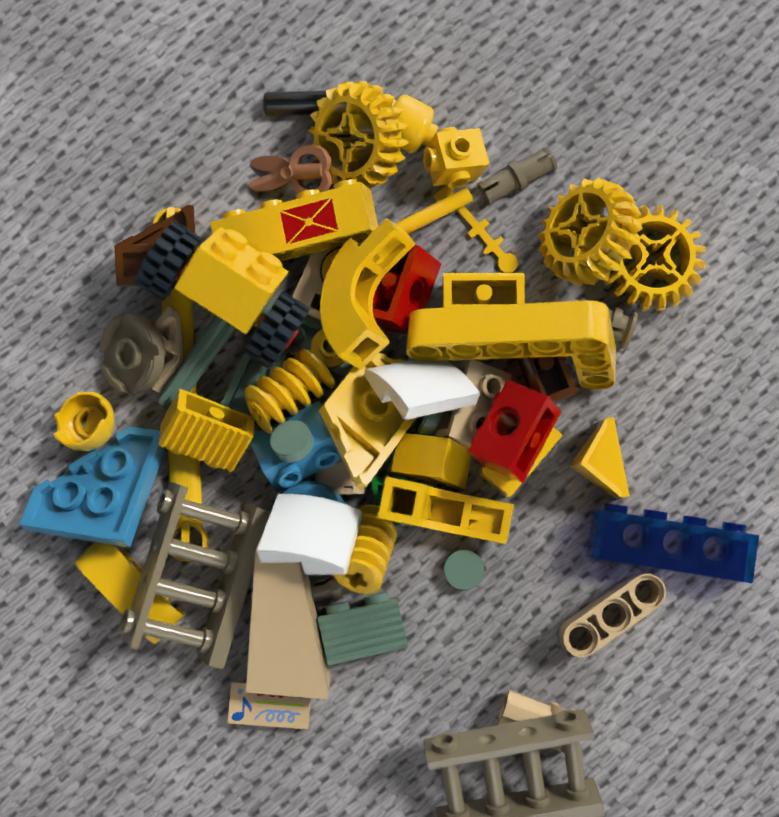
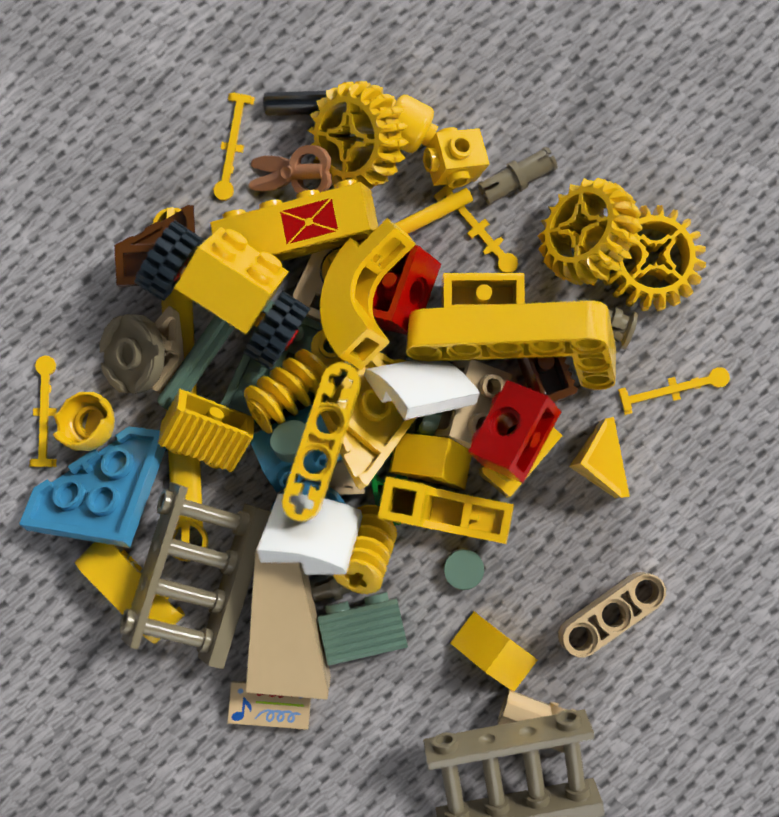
clear blue brick [586,503,759,584] -> none
none -> yellow piece [29,355,57,467]
none -> yellow piece [214,92,255,201]
none -> yellow beam [282,362,361,522]
none -> yellow slope [450,611,538,692]
none -> yellow piece [618,367,730,415]

